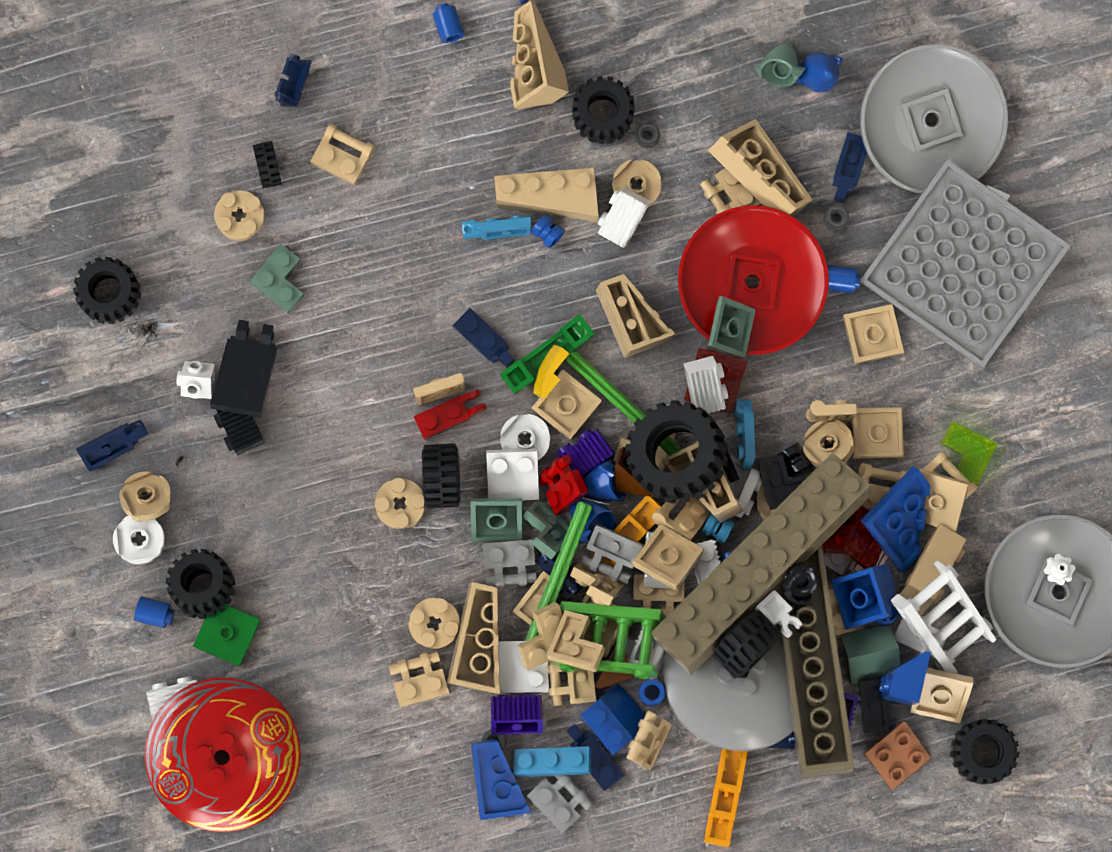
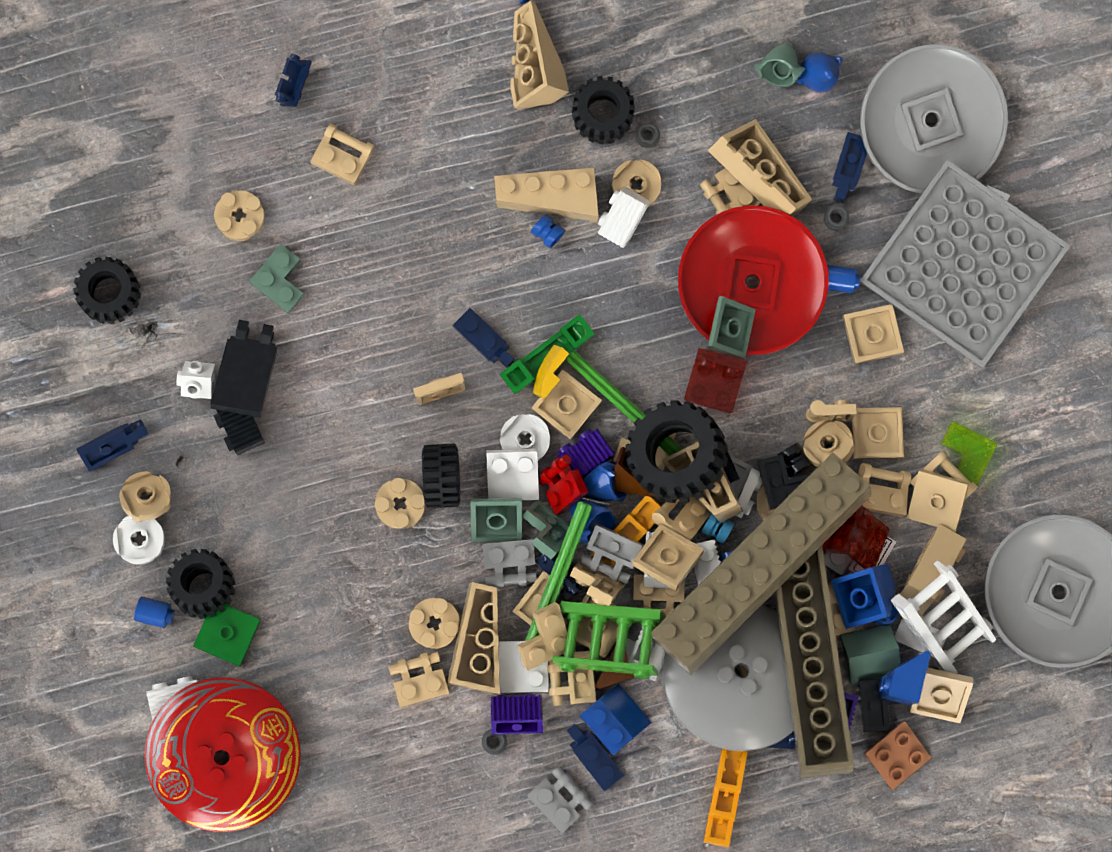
black tyre [253,141,282,189] -> none
red hinge [413,389,487,440] -> none
blue brick [432,3,465,43] -> none
dark azure hinge [462,215,532,240] -> none
blue wing [471,739,531,820] -> none
dark azure plate [513,746,591,777] -> none
tan plate [547,610,605,672] -> none
tan wedge [596,274,675,358] -> none
tan plate [626,711,672,771] -> none
blue brick [638,679,665,707] -> none
white brick [683,356,728,414] -> none
black tyre [713,611,781,678] -> none
dark azure hinge [734,399,756,470] -> none
white plate [755,590,802,638] -> none
black hair [782,563,818,604] -> none
blue plate [861,466,931,572] -> none
black tyre [950,719,1020,785] -> none
white plant [1044,554,1075,585] -> none

